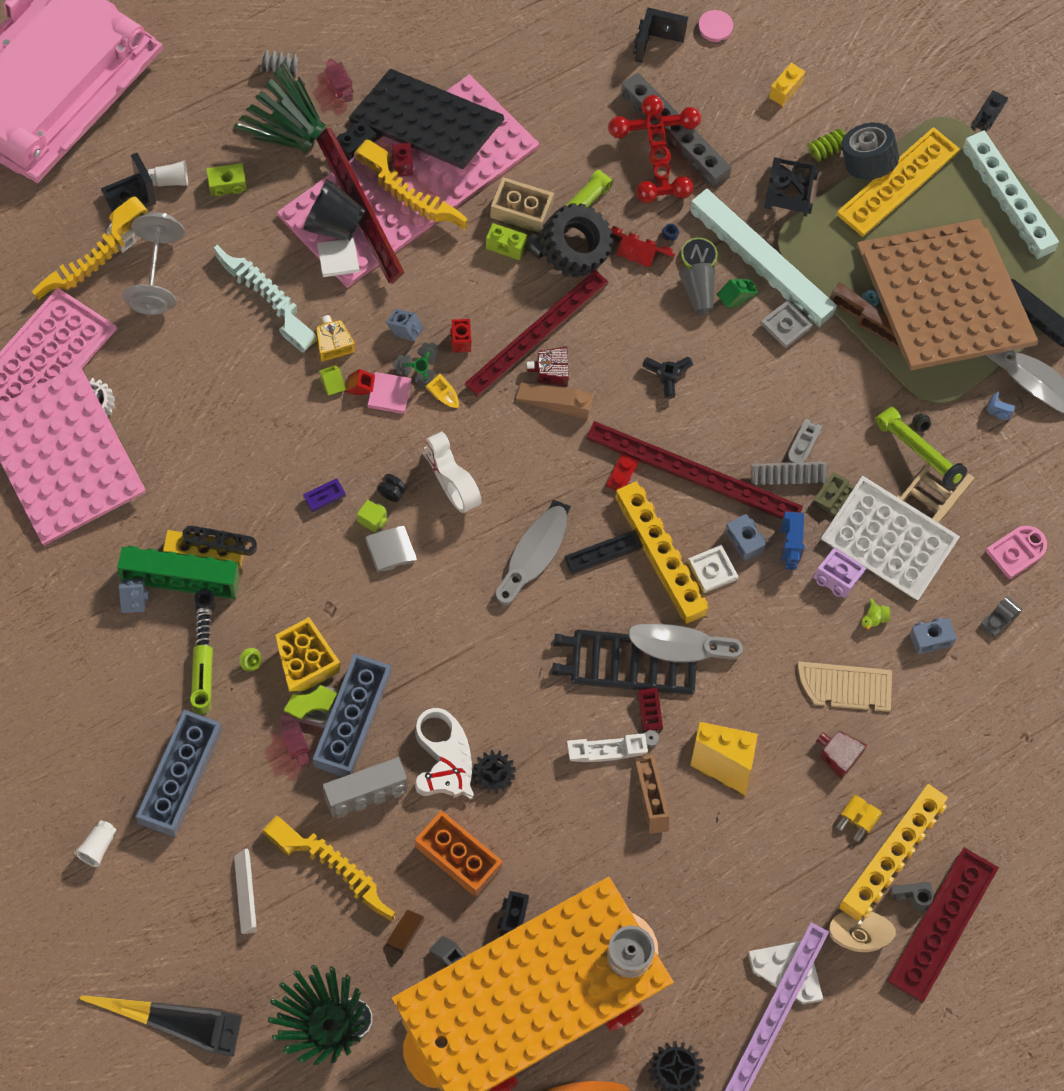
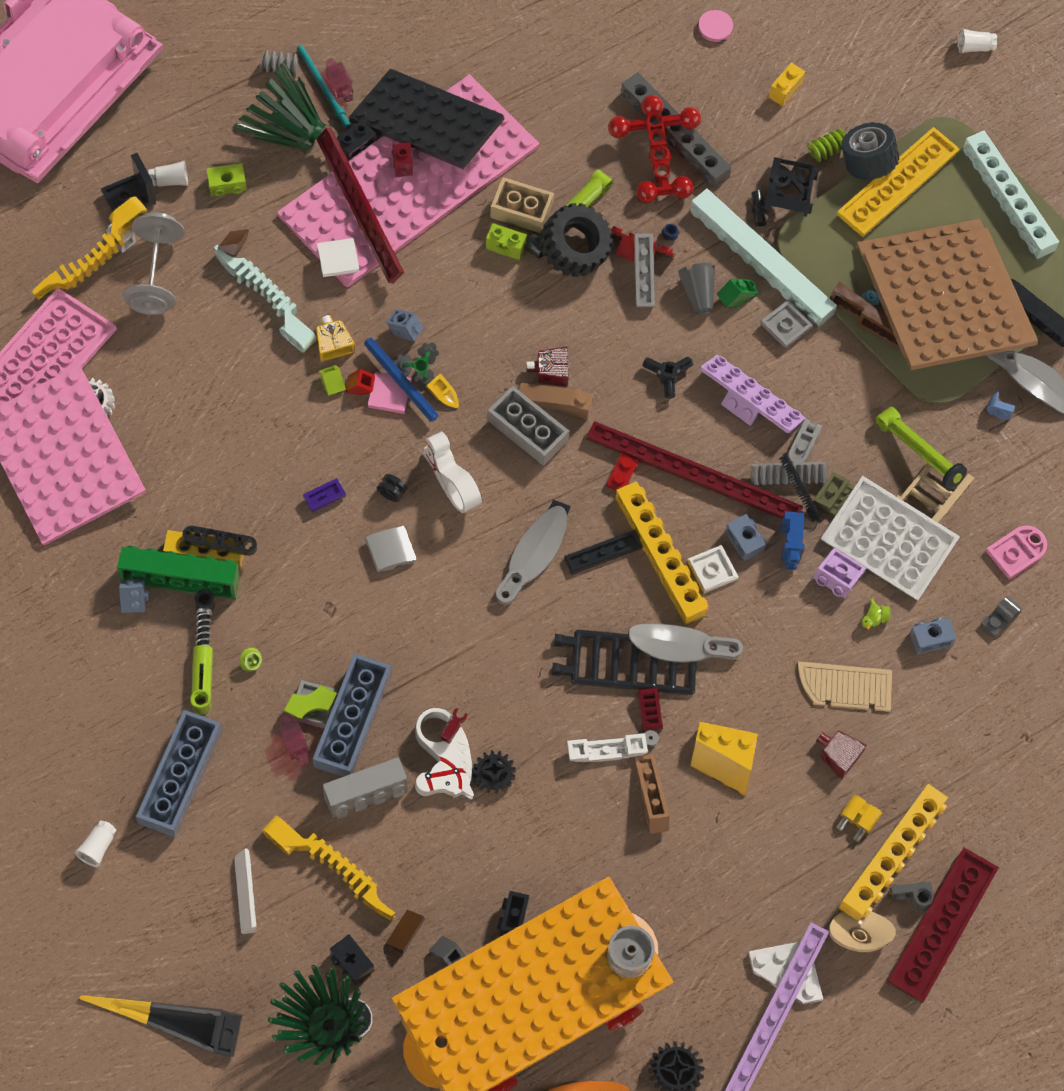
yellow wedge [275,617,340,692] -> none
black cone [303,179,365,241] -> none
yellow piece [354,139,467,230] -> none
lime brick [357,500,388,533] -> none
orange brick [415,810,503,898] -> none
red head [450,319,472,353] -> none
dark red plate [465,270,608,398] -> none
black bracket [633,7,688,63] -> none
black tile [681,238,717,269] -> none
pearl dark grey plate [912,413,931,432] -> none
black hinge [972,90,1008,133] -> none
none -> reddish brown slope [218,229,249,255]
none -> teal bar [297,45,351,129]
none -> black brick [329,934,375,985]
none -> blue axle [364,337,438,422]
none -> dark red bar [439,708,468,744]
none -> light grey brick [487,386,569,466]
none -> light grey gear [634,234,655,308]
none -> lavender bracket [700,355,806,433]
none -> black pin [751,190,767,227]
none -> black piece [779,453,822,521]
none -> white plant [958,29,997,53]

